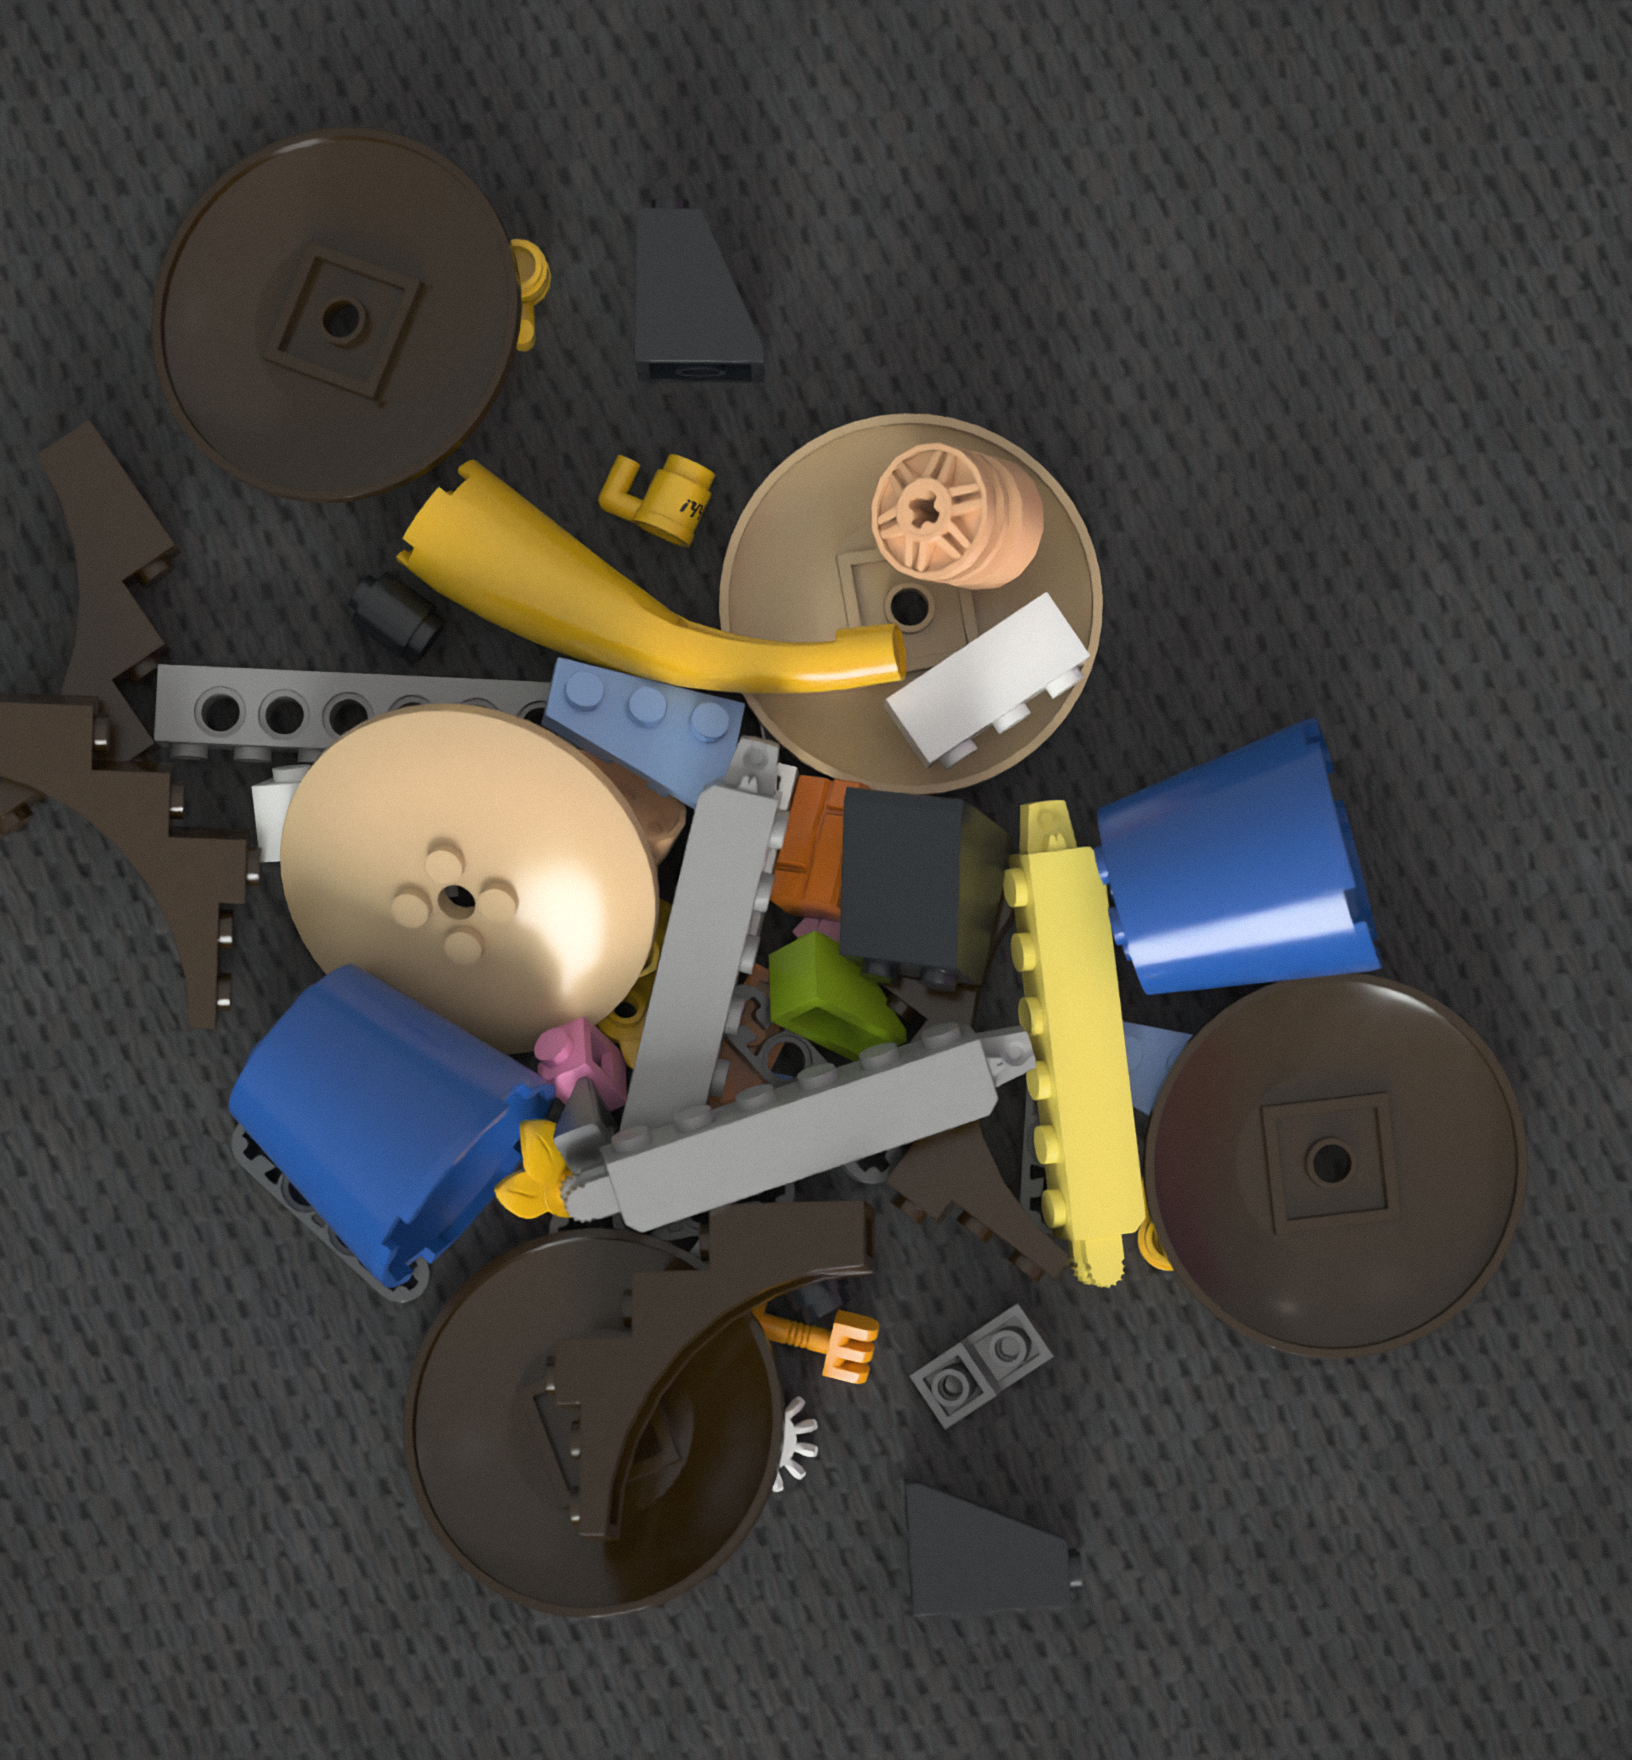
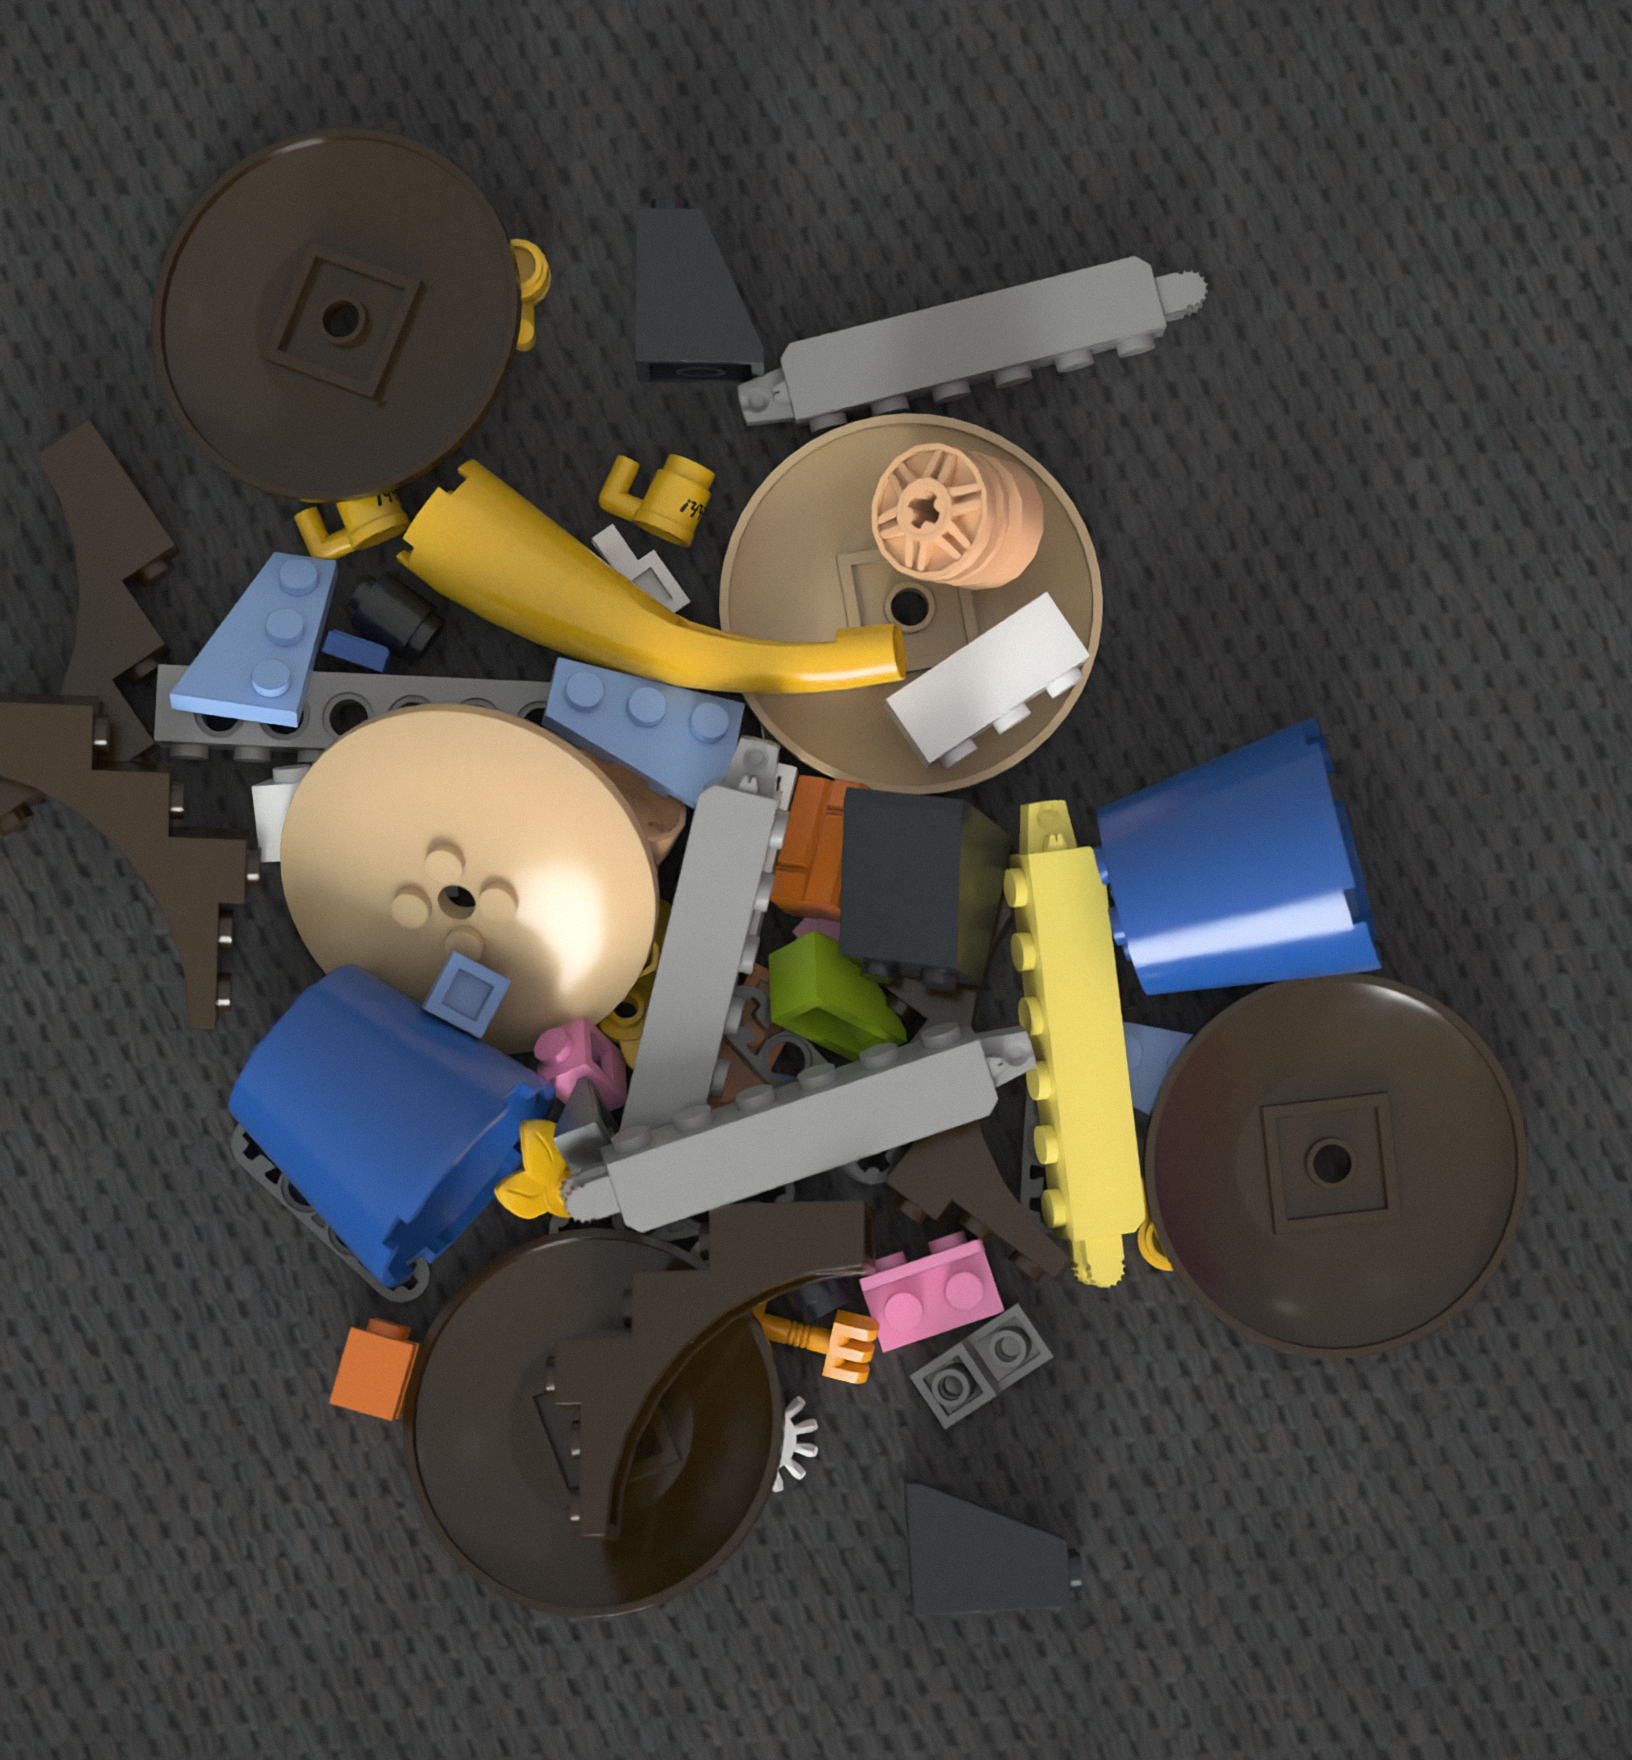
none -> light blue wing [169,552,338,728]
none -> yellow piece [294,490,411,560]
none -> blue tile [322,629,394,675]
none -> orange brick [329,1317,422,1421]
none -> medium blue tile [421,950,512,1039]
none -> white plate [591,524,691,613]
none -> light grey hinge [737,256,1208,435]
none -> bright pink bracket [858,1230,1005,1353]

